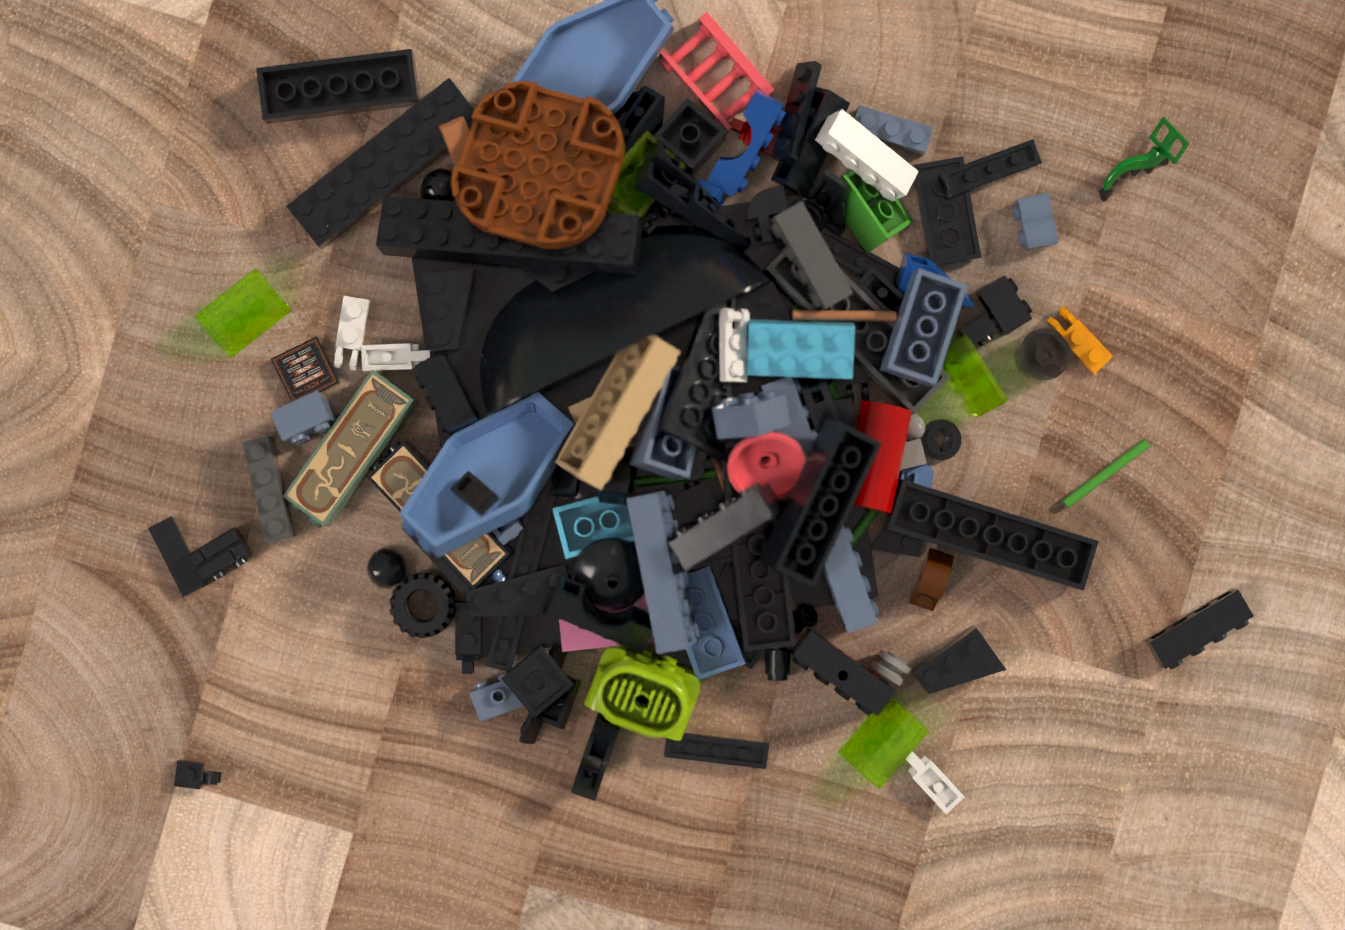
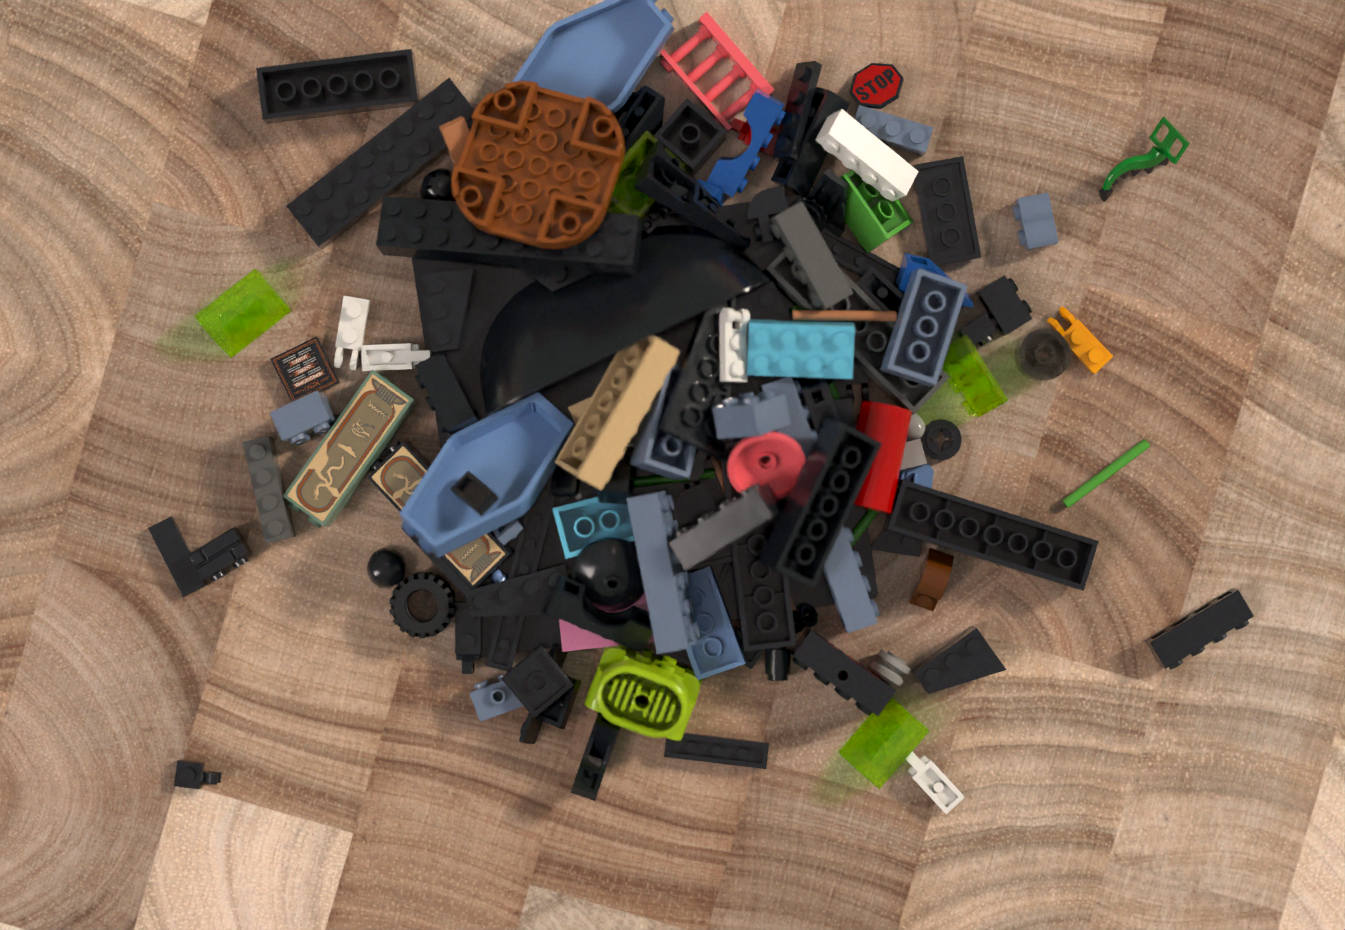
black tile [939,139,1042,198] -> none
none -> piece [849,63,904,109]

